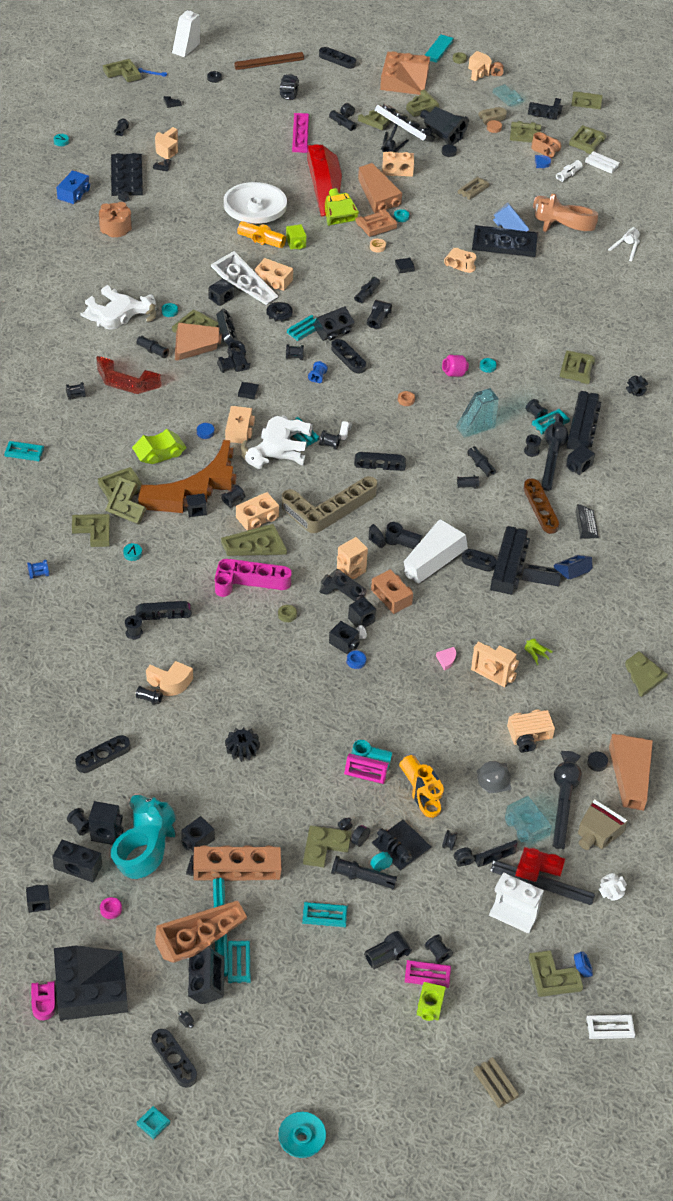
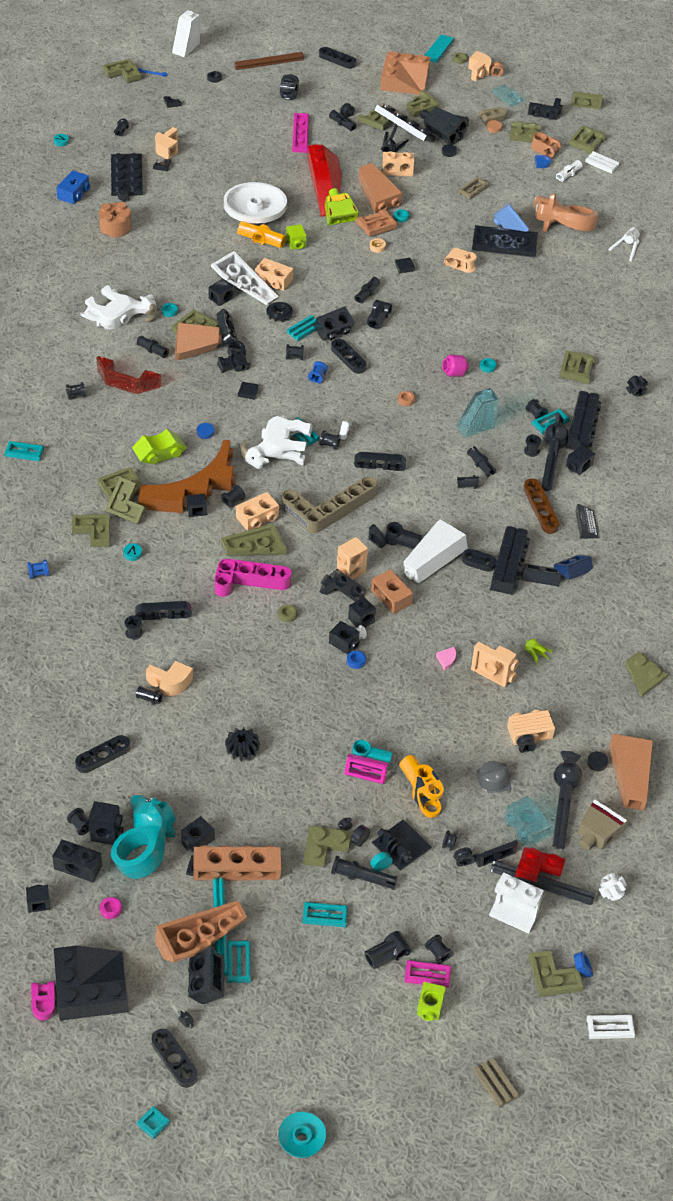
light nougat brick [225,406,255,444] -> none

